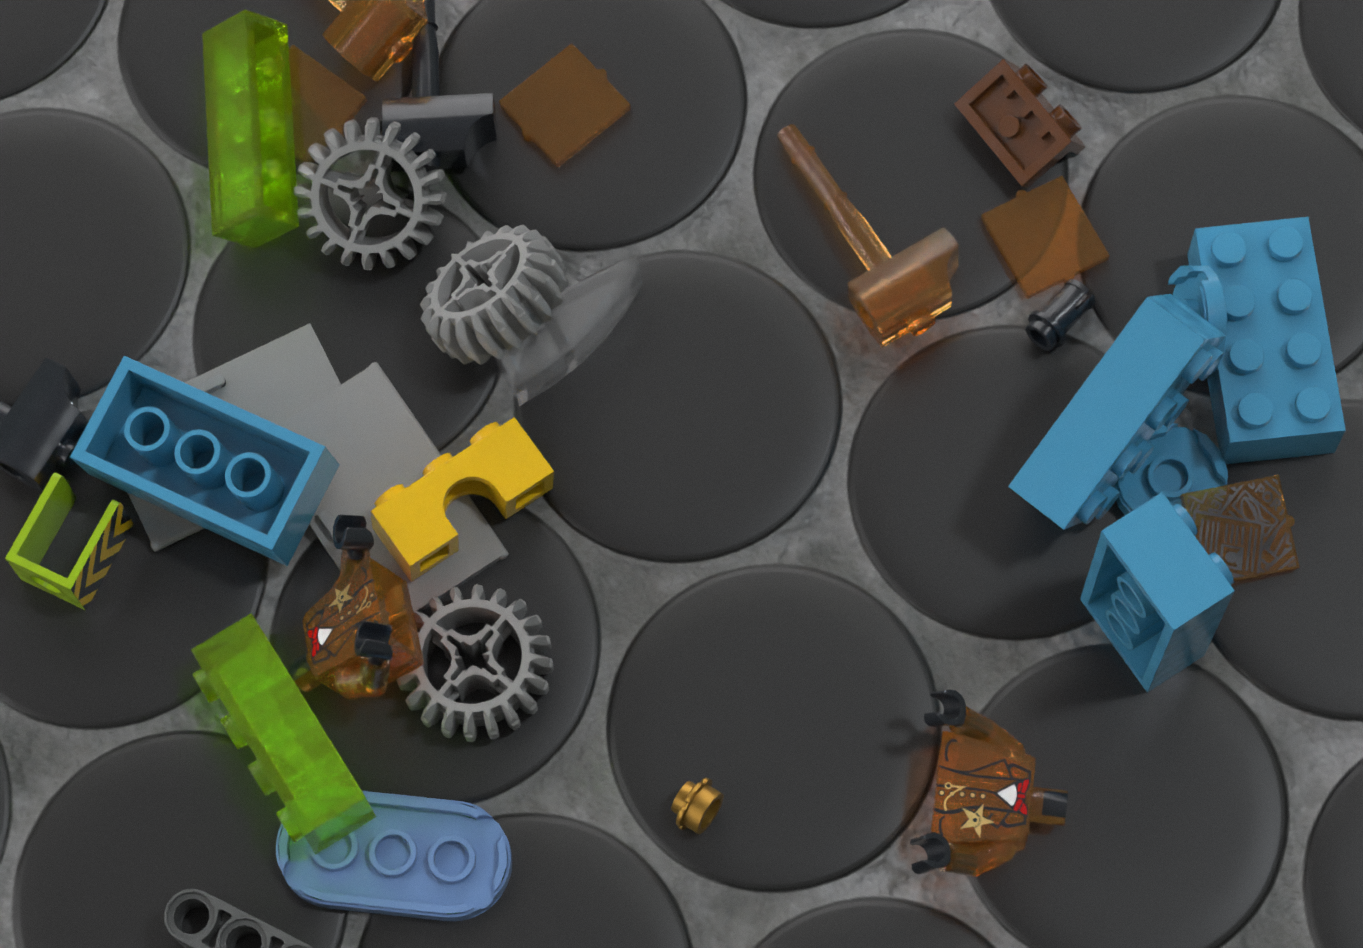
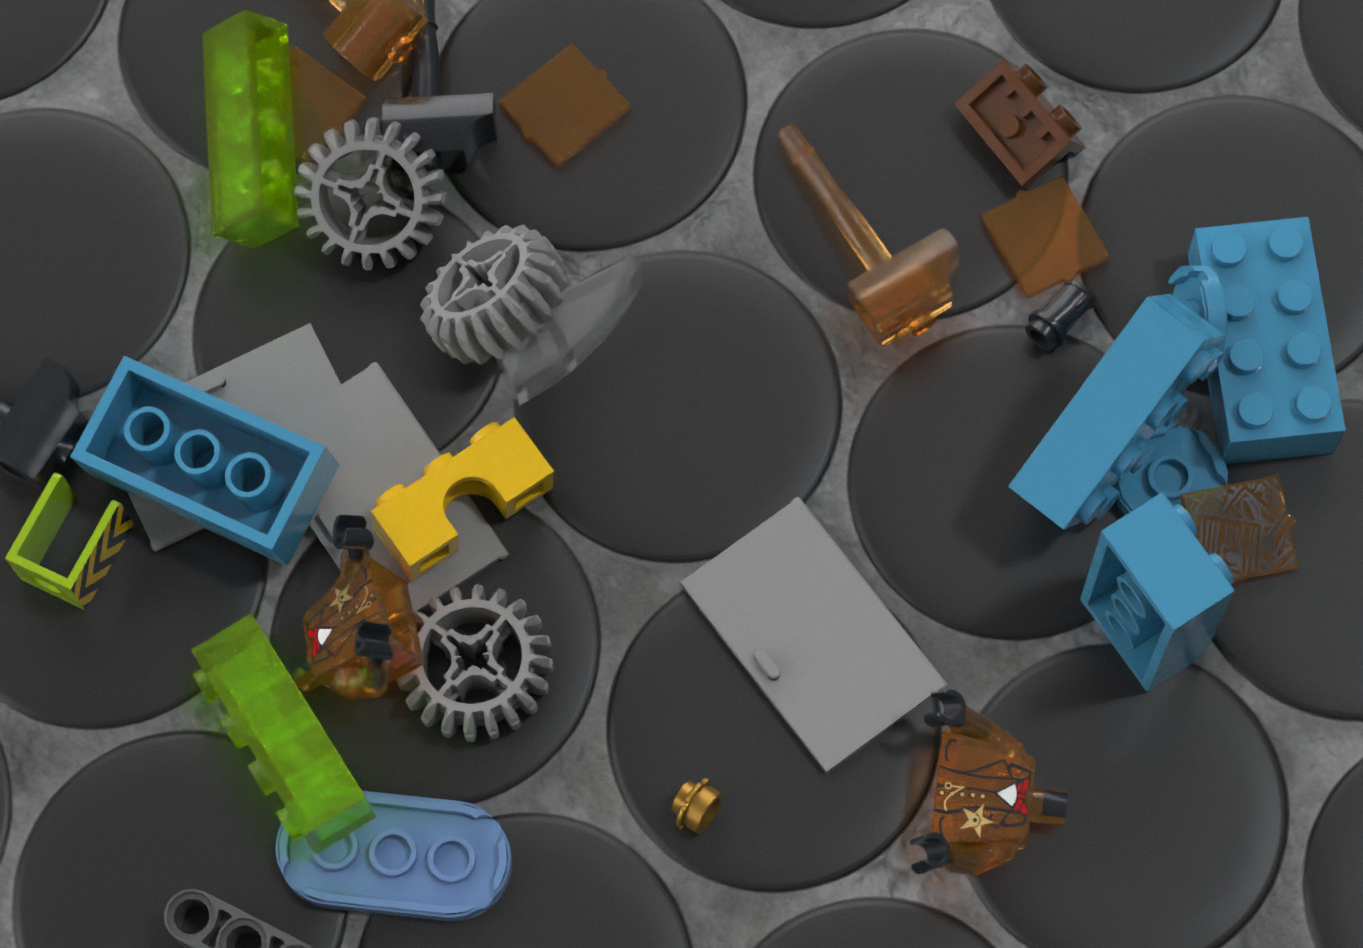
none -> light grey container [680,497,948,774]

